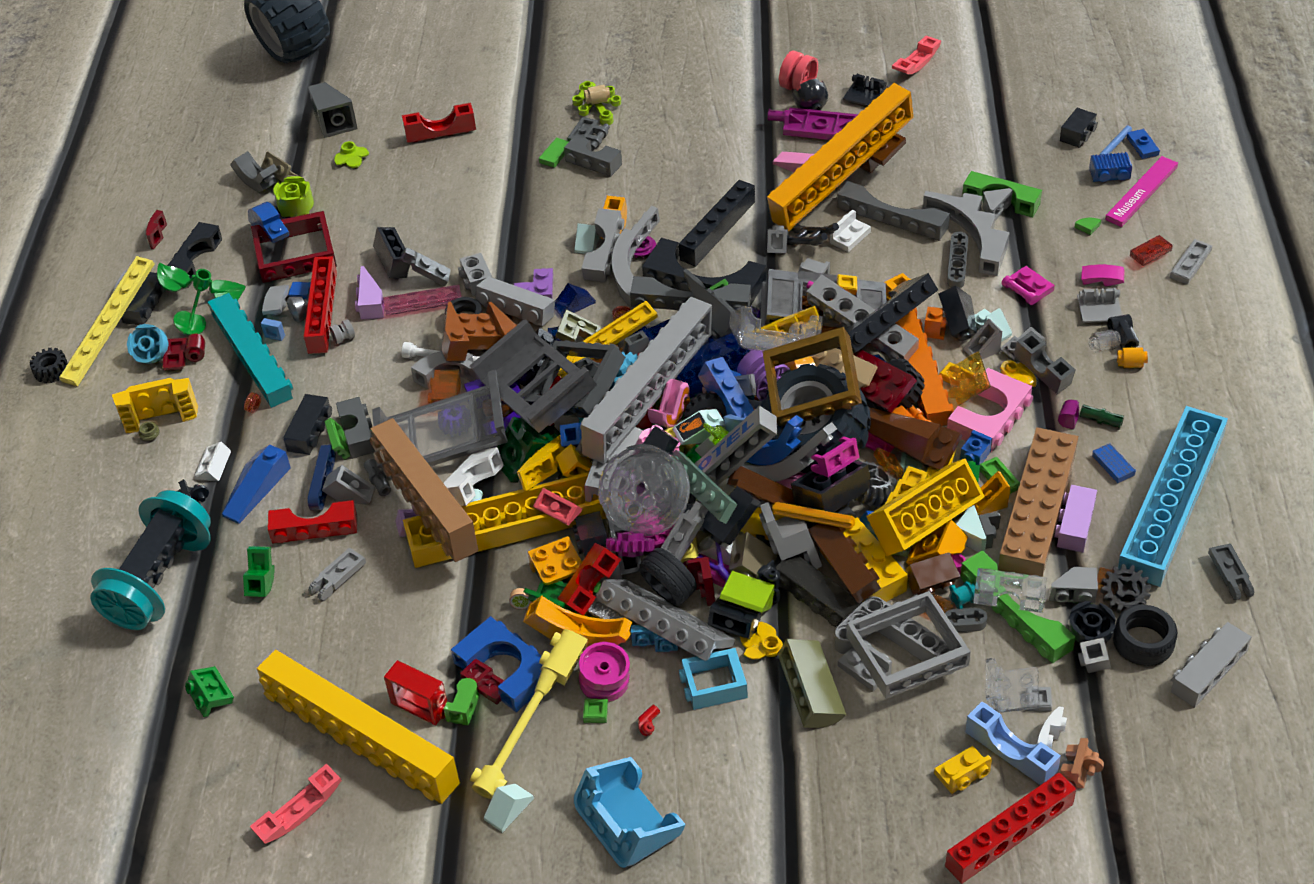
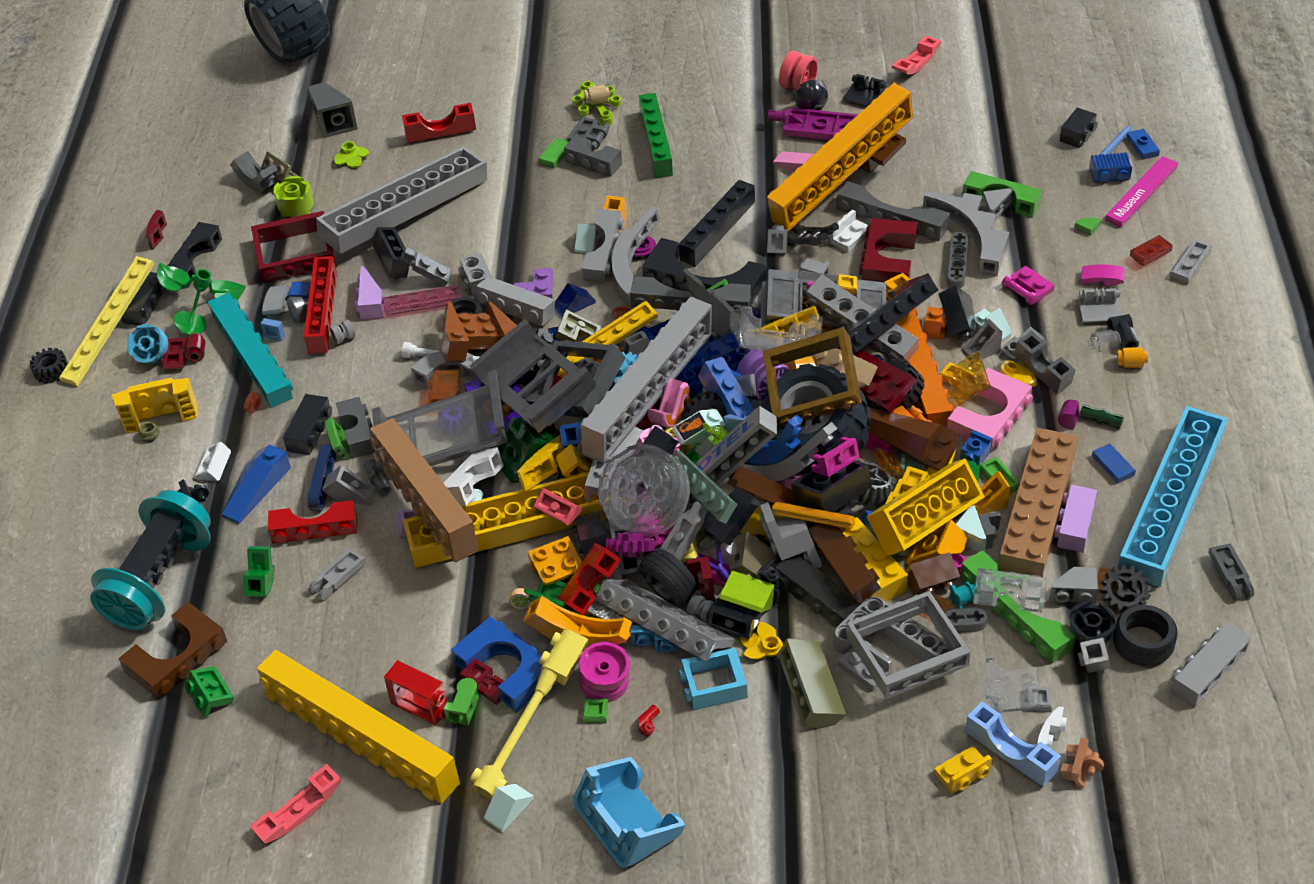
blue arch [248,202,289,243] -> none
red brick [945,772,1076,884] -> none
none -> reddish brown arch [118,602,228,699]
none -> light grey brick [316,146,487,254]
none -> green arch [639,93,673,178]
none -> dark grey wheel [687,593,714,623]
none -> dark red arch [859,218,917,283]

